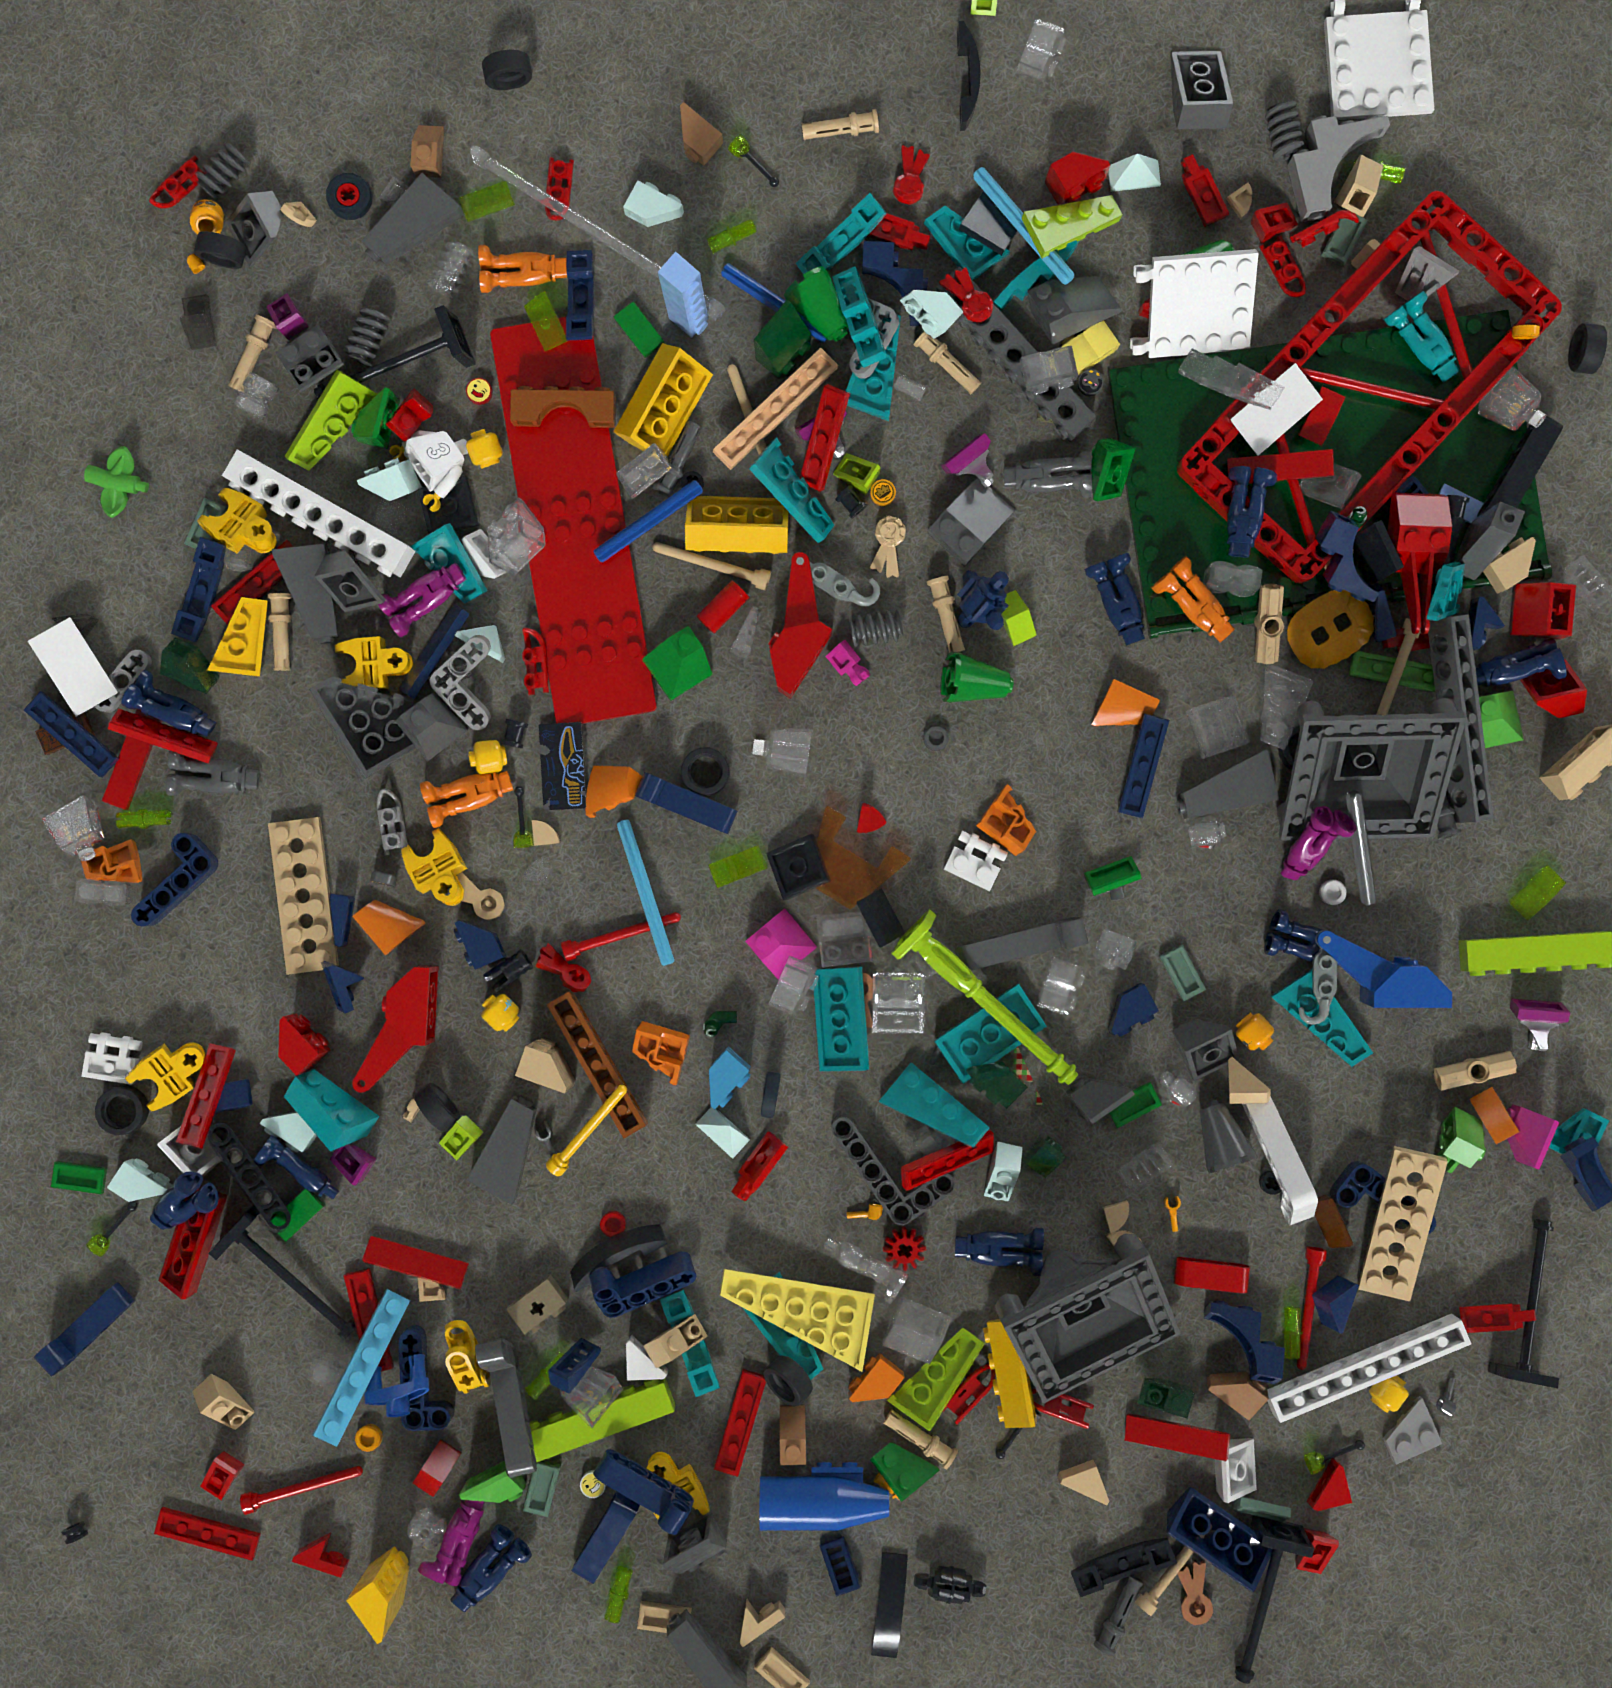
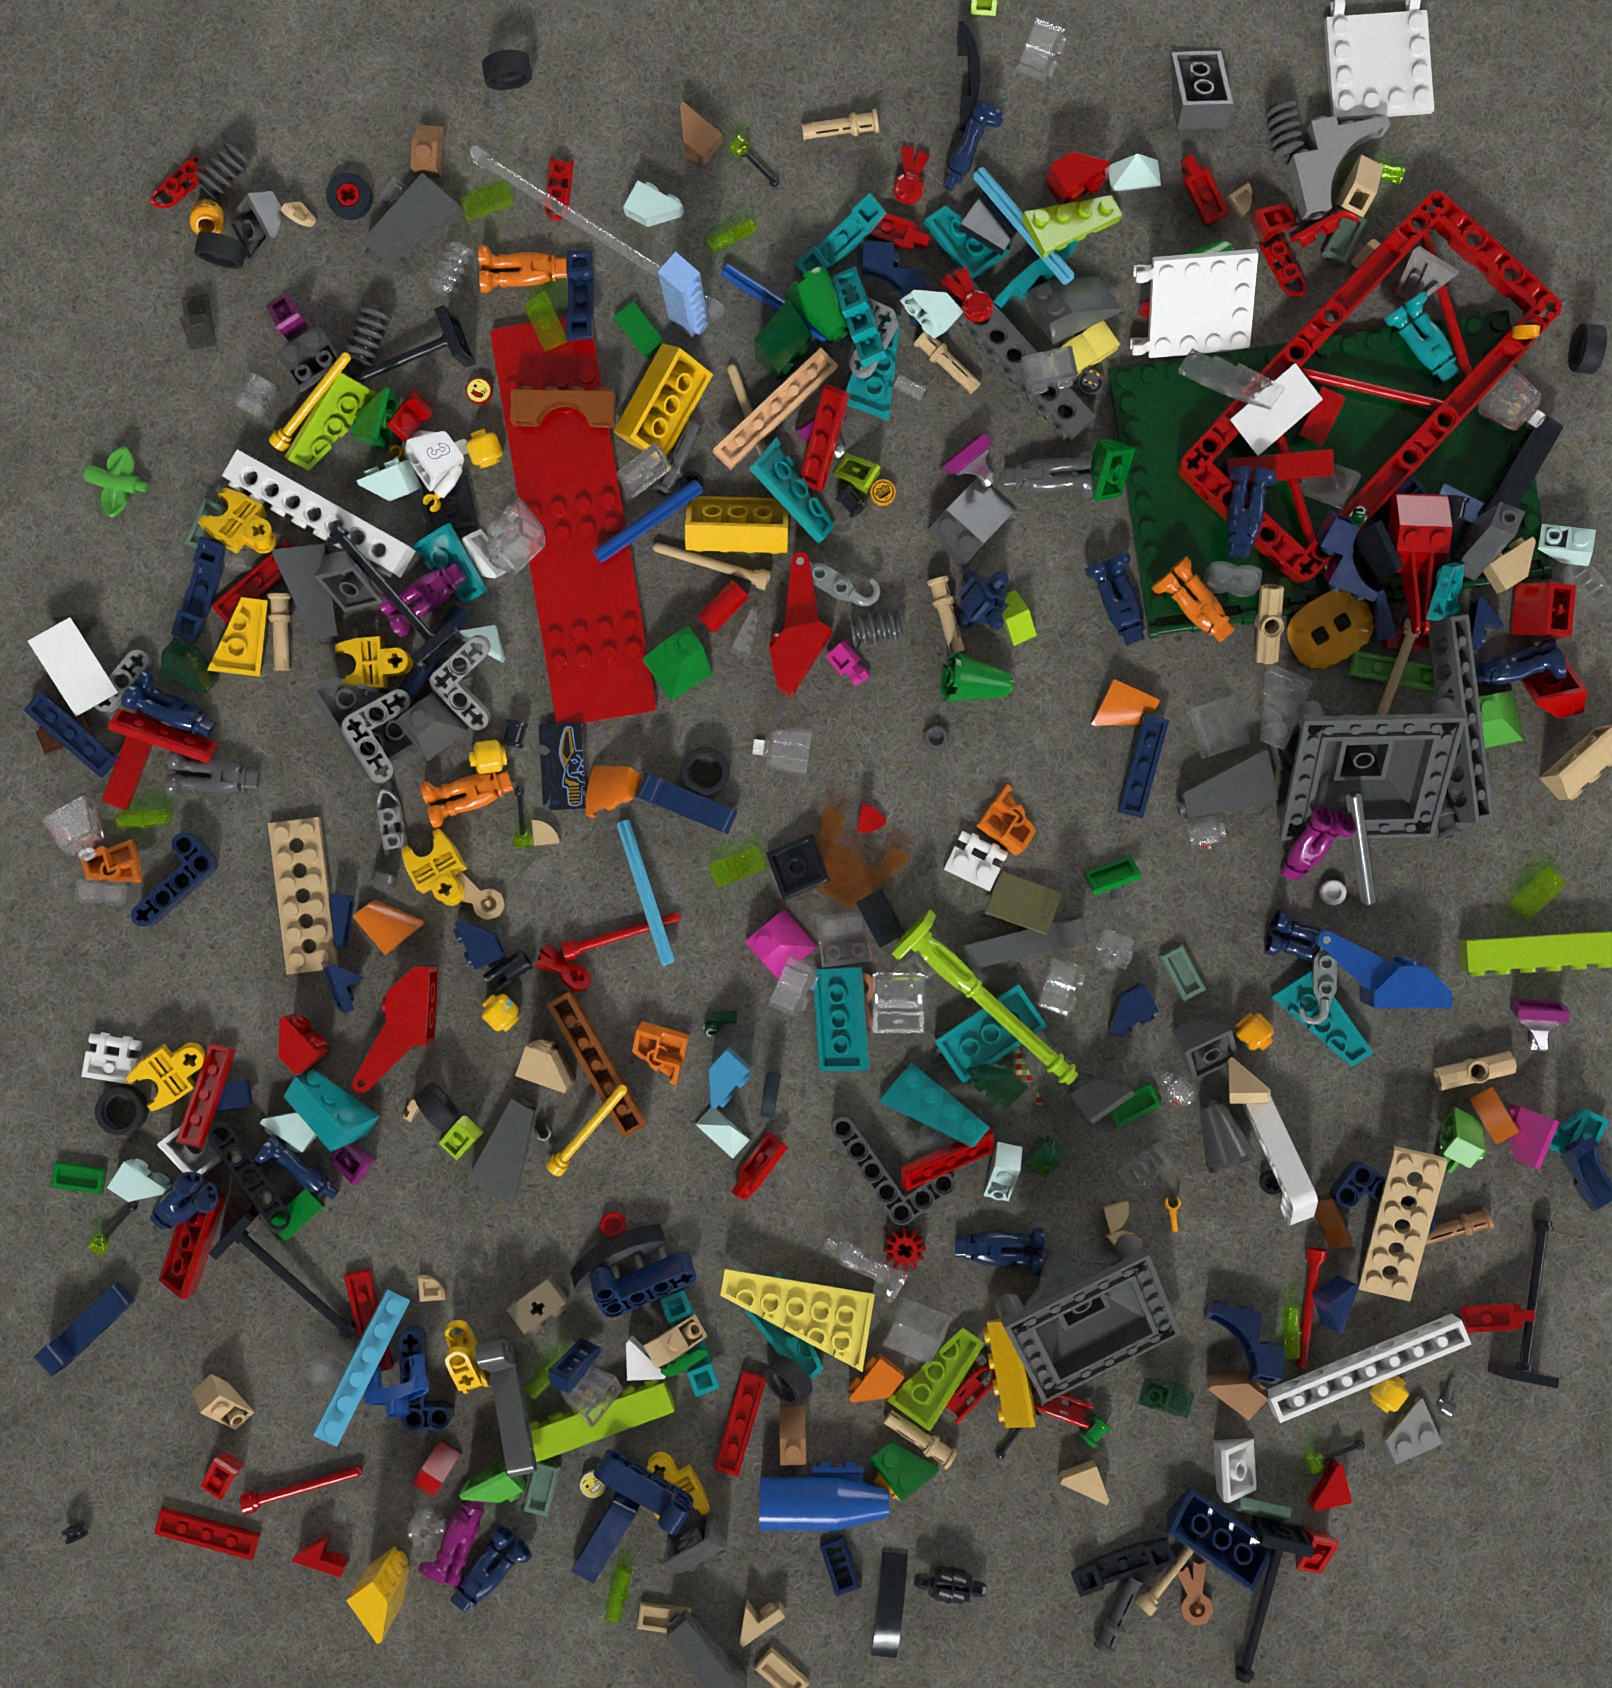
light orange hand [187,253,205,274] -> none
tan pin [228,314,276,393] -> none
light orange tile [355,1424,383,1452] -> none
red tile [362,1236,469,1290] -> none
red piece [522,628,549,695] -> none
light orange hand [847,1203,883,1220] -> none
tan piece [870,516,906,578] -> none
red tile [1124,1413,1230,1461] -> none
red beam [1174,1257,1250,1293] -> none
none -> yellow piece [269,352,351,452]
none -> black tile [329,526,465,671]
none -> light grey beam [341,689,410,783]
none -> green piece [660,1350,708,1377]
none -> dark blue piece [943,100,1003,192]
none -> olive container [984,871,1063,935]
none -> green bush [1078,1413,1112,1448]
none -> medium nougat pin [1425,1207,1494,1245]
none -> light aqua slope [1538,524,1596,566]

